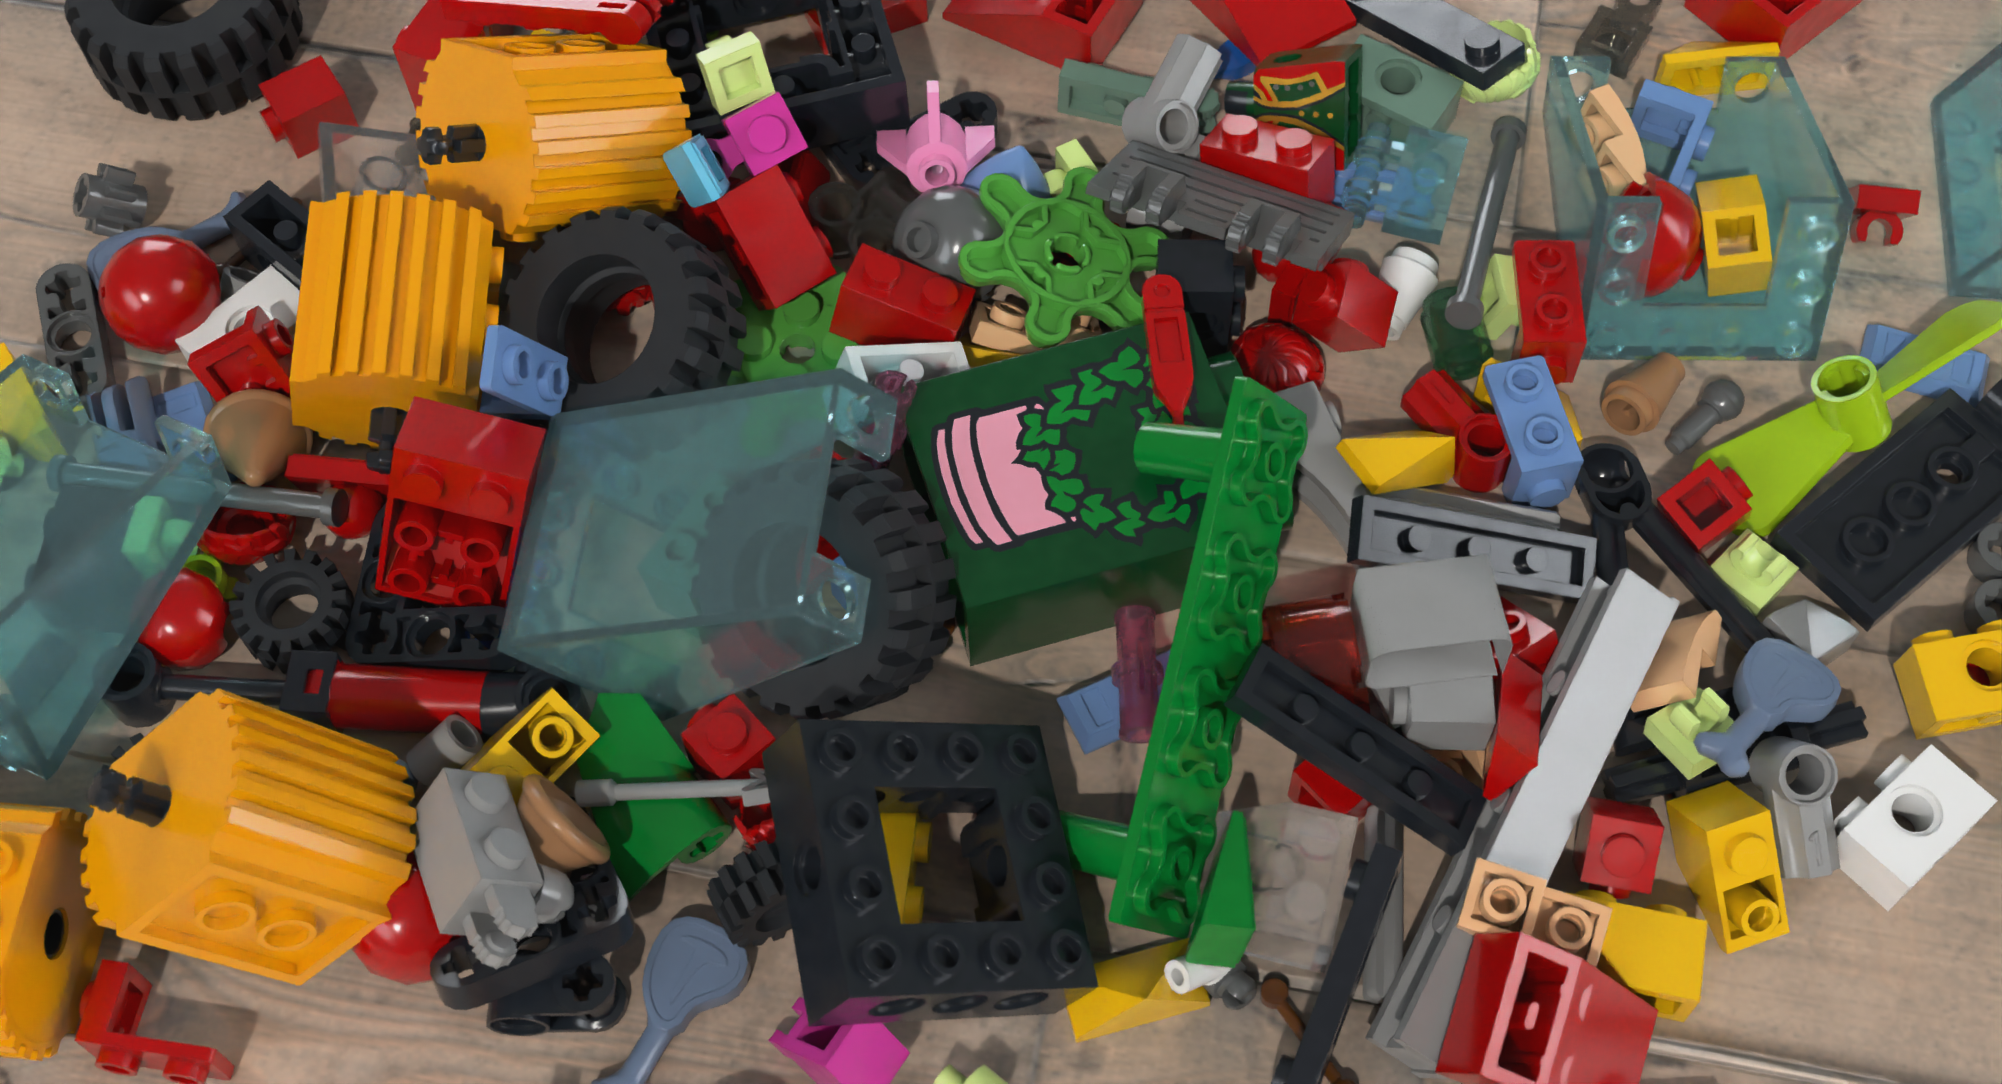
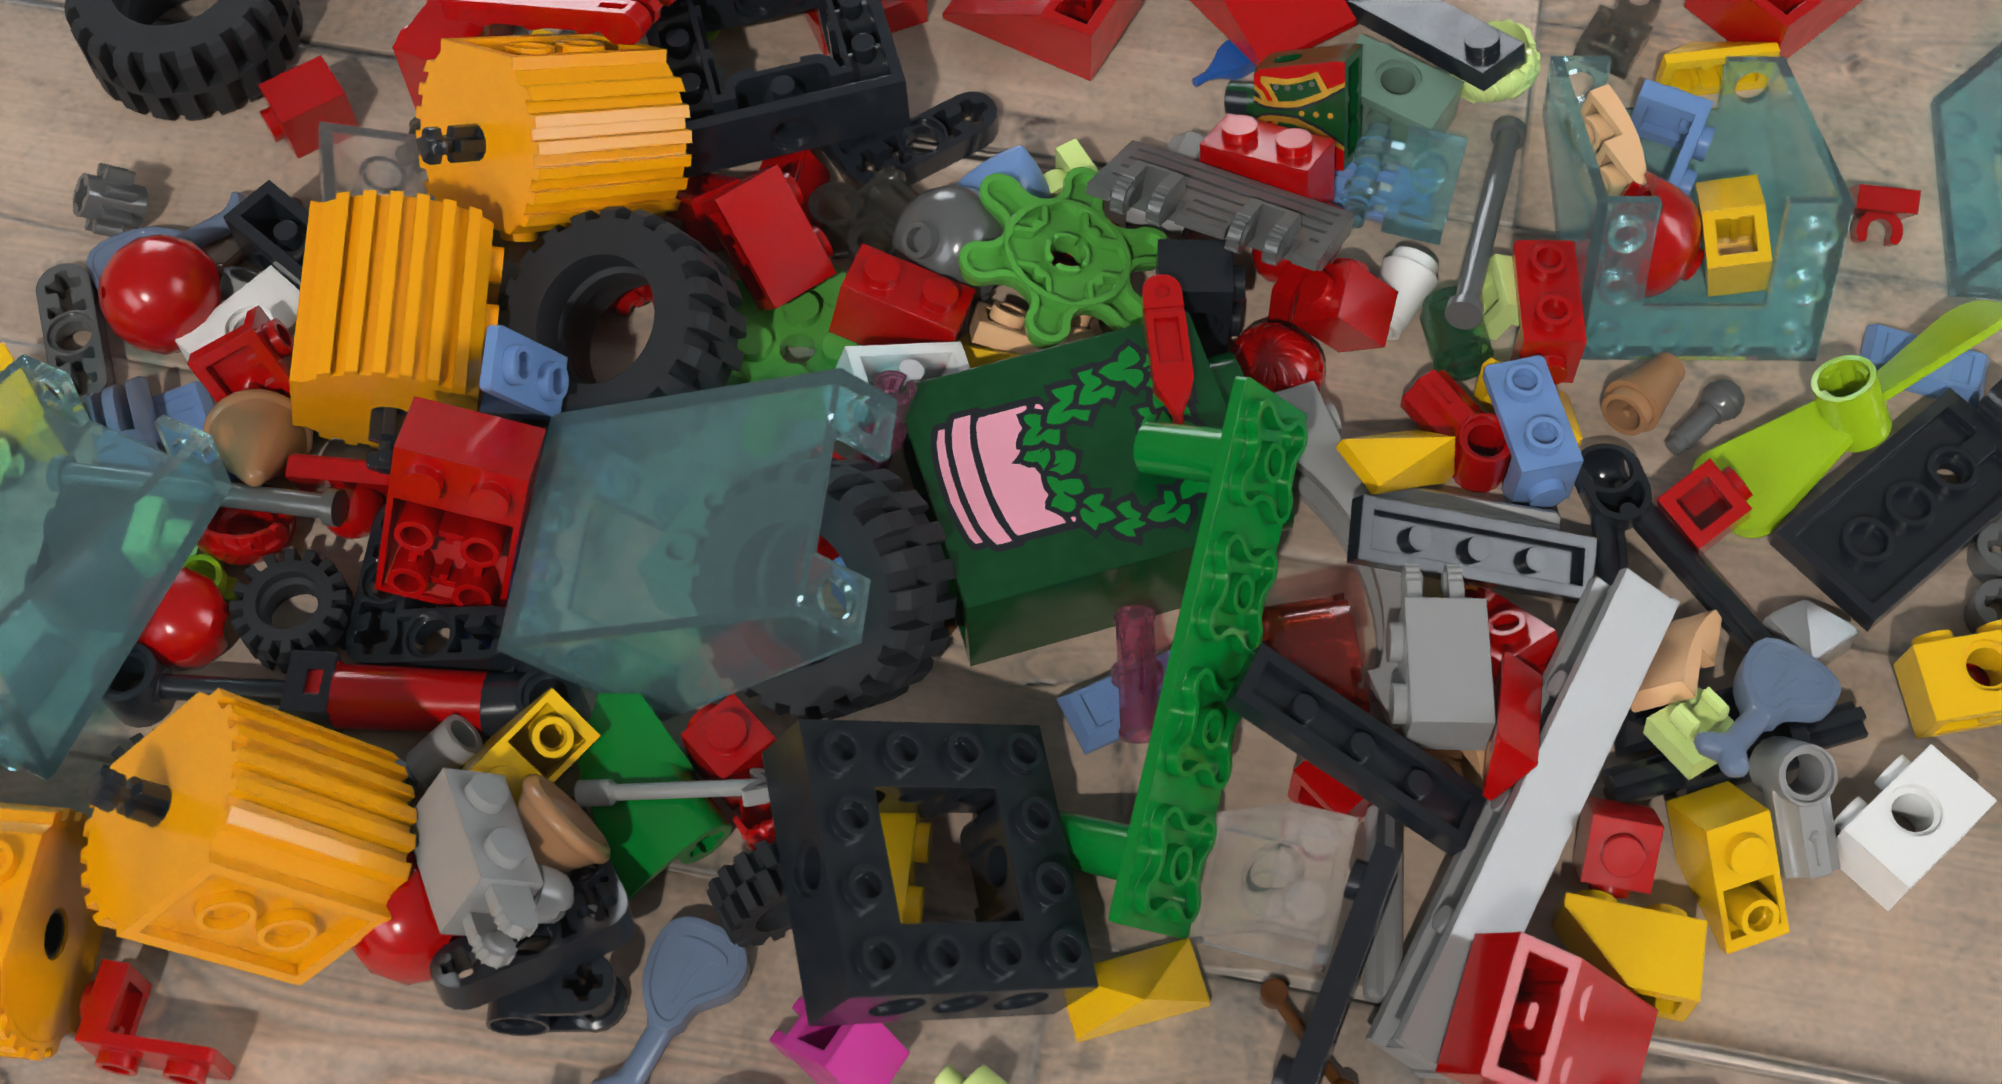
medium azure slope [663,133,731,208] -> none
yellowish green tile [696,31,775,116] -> none
dark pink brick [706,91,808,178] -> none
bright pink brick [877,80,995,193] -> none
sand green hinge [1057,58,1220,136] -> none
light grey piece [1122,34,1223,154] -> none
arm [1164,954,1257,1010] -> none
green slope [1185,811,1256,968] -> none
light grey piece [1350,554,1513,689] -> none
light nougat slope [1456,857,1613,967] -> none
yellowish green tile [1711,529,1799,617] -> none

